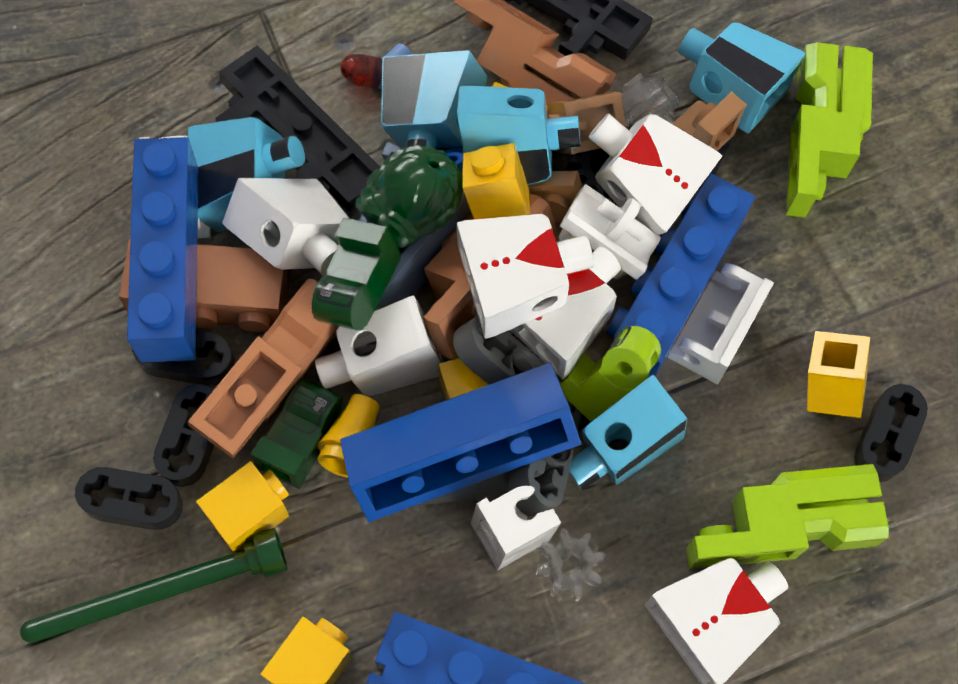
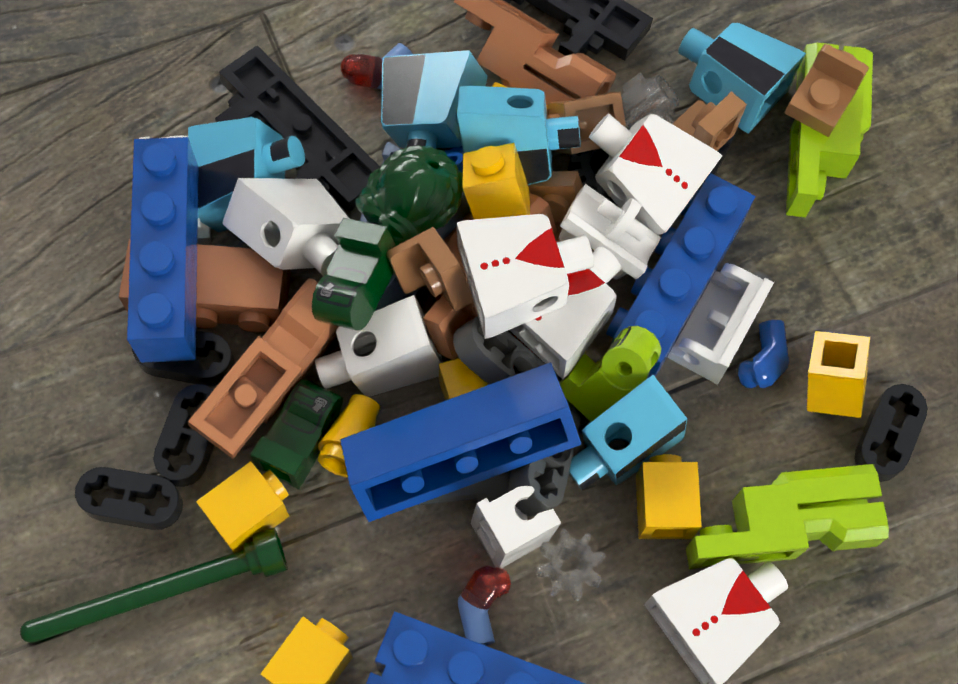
none -> medium nougat bracket [387,227,474,312]
none -> arm [458,565,511,646]
none -> yellow brick [636,454,702,539]
none -> blue arm [738,320,789,389]
none -> medium nougat bracket [785,44,869,137]

